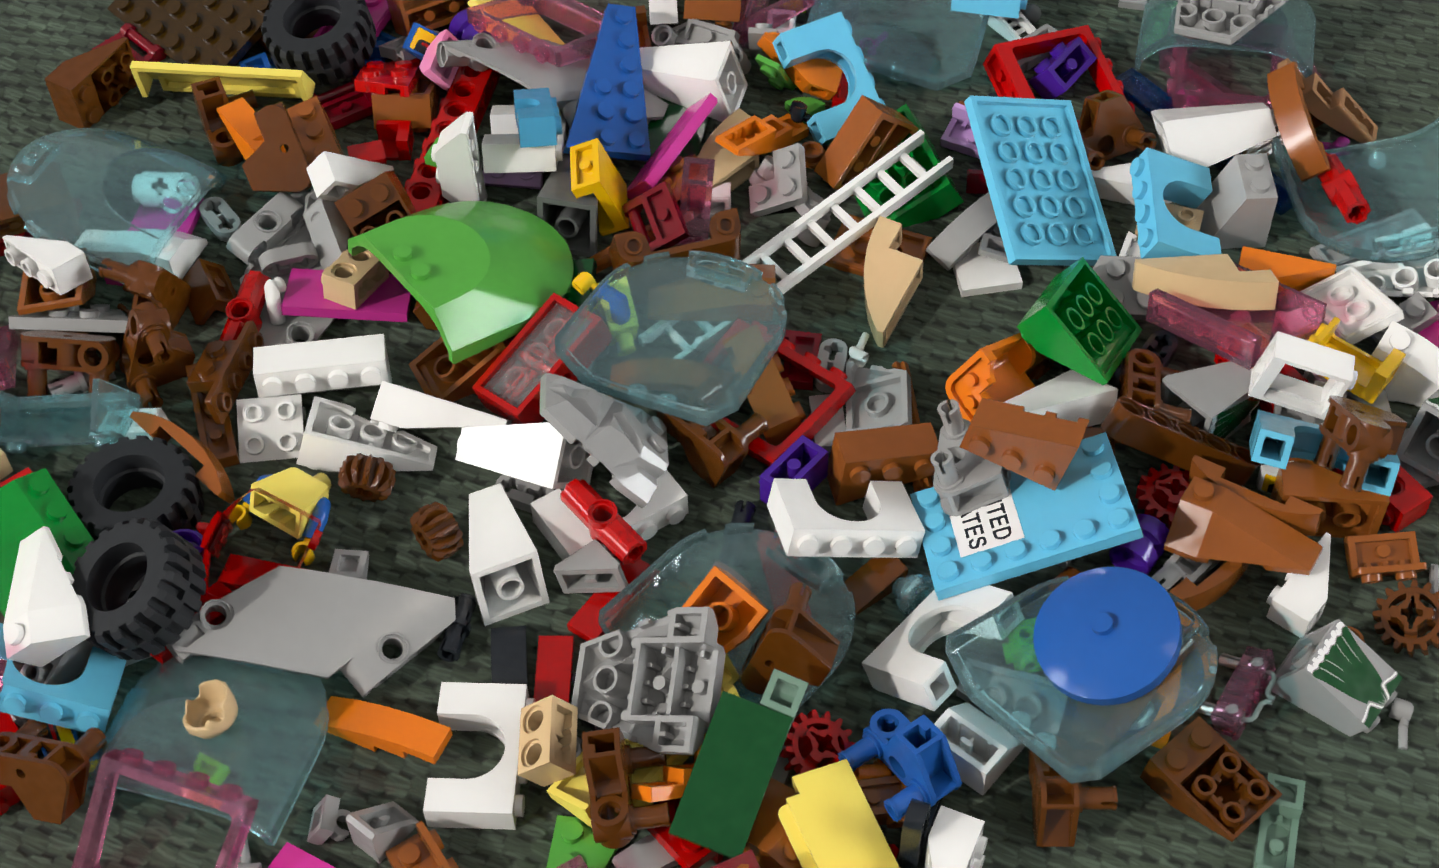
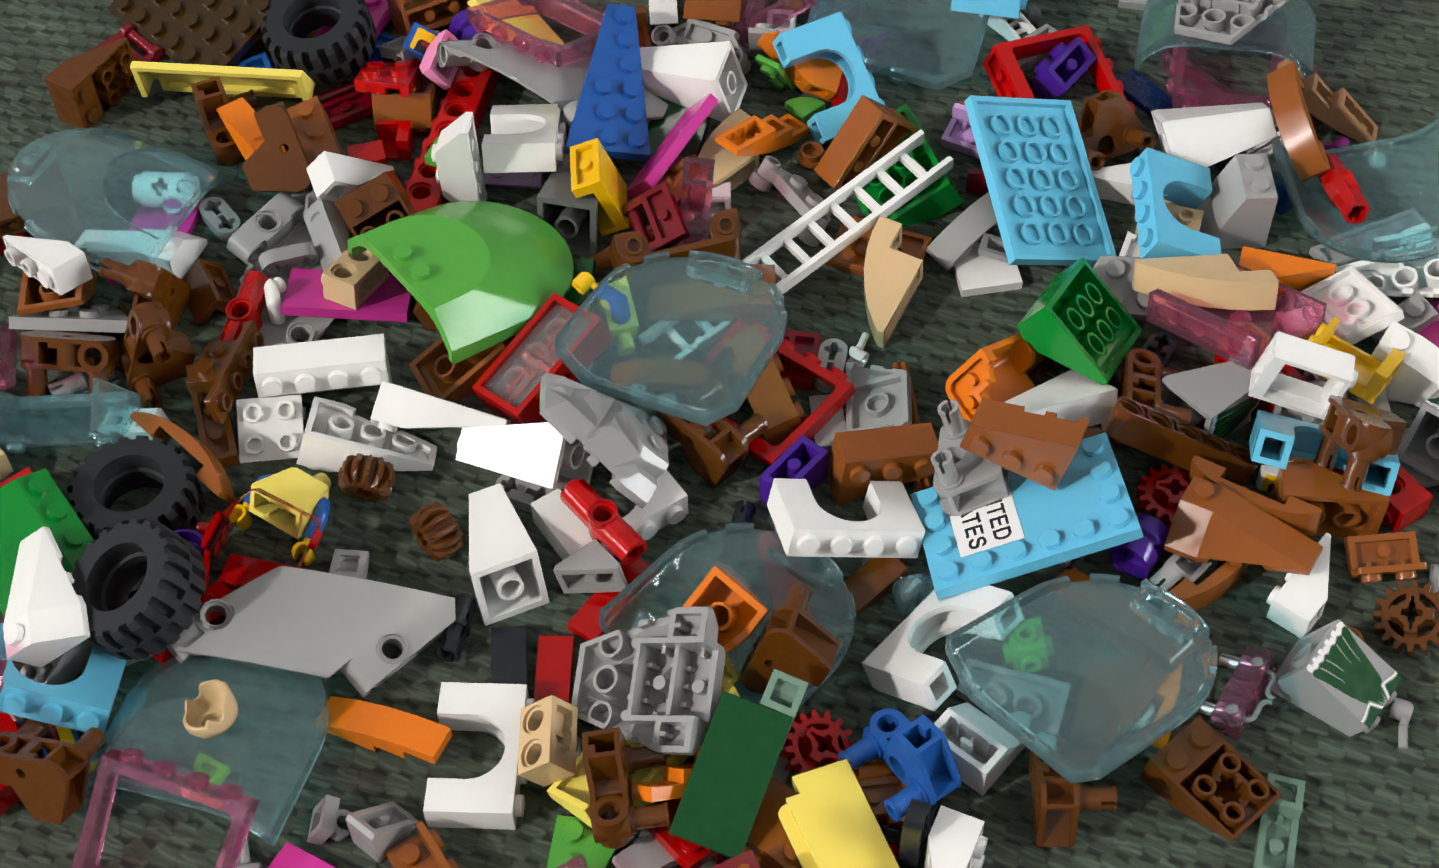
dark azure arch [513,88,562,148] -> none
light grey plate [749,143,808,217] -> none
black hand [789,100,812,123] -> none
blue dish [1033,567,1182,706] -> none

